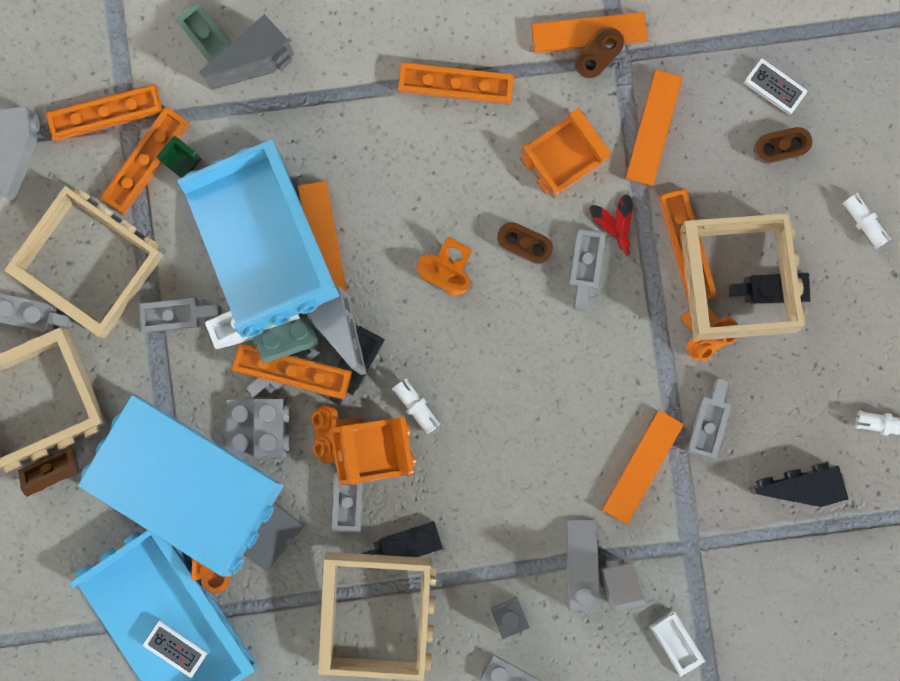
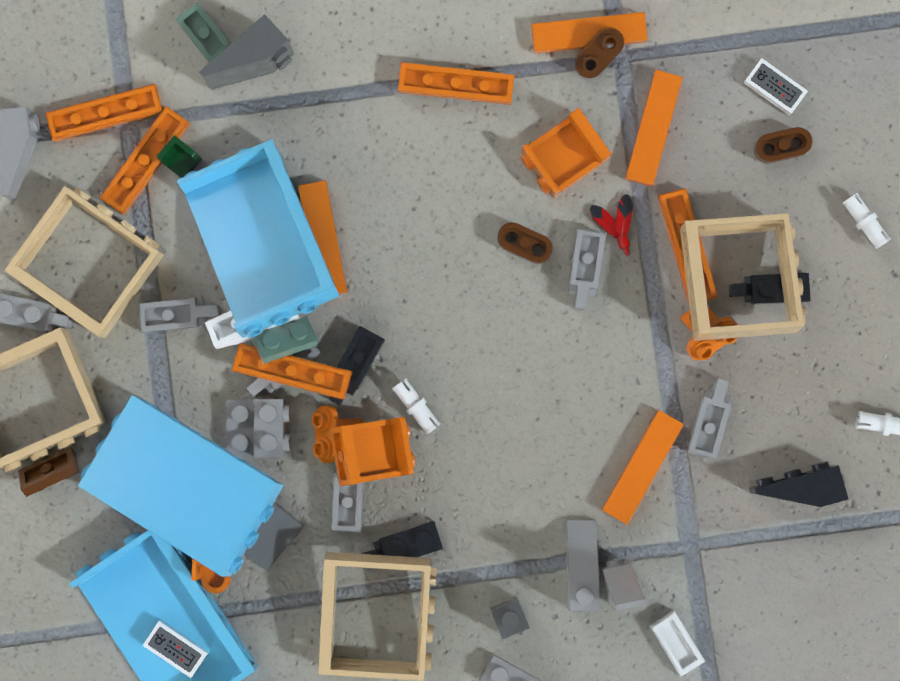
light grey slope [307,286,366,375] -> none
orange bracket [416,237,472,296] -> none

